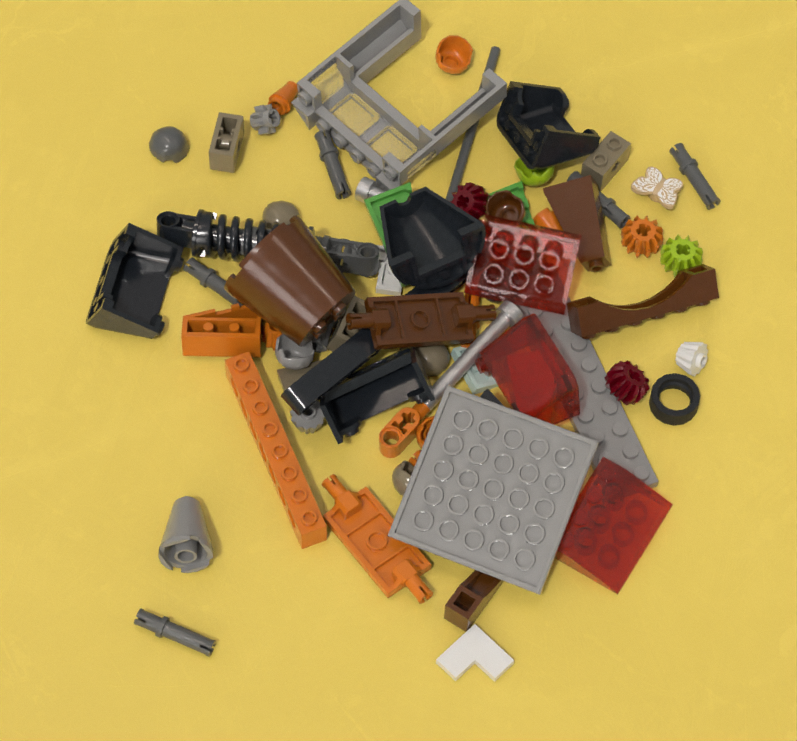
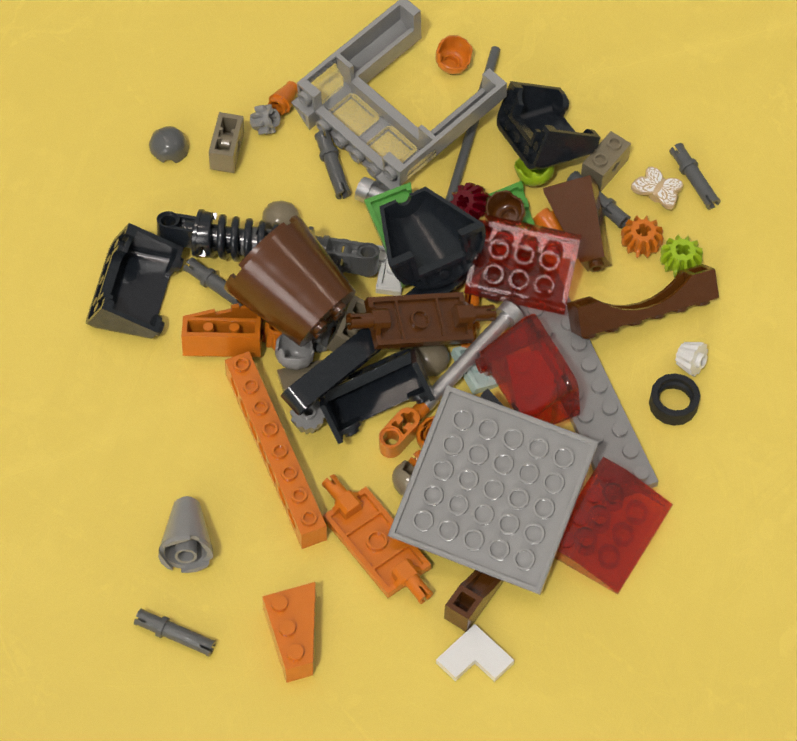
dark red gear [604,360,650,405] -> none
none -> orange wedge [262,582,316,683]

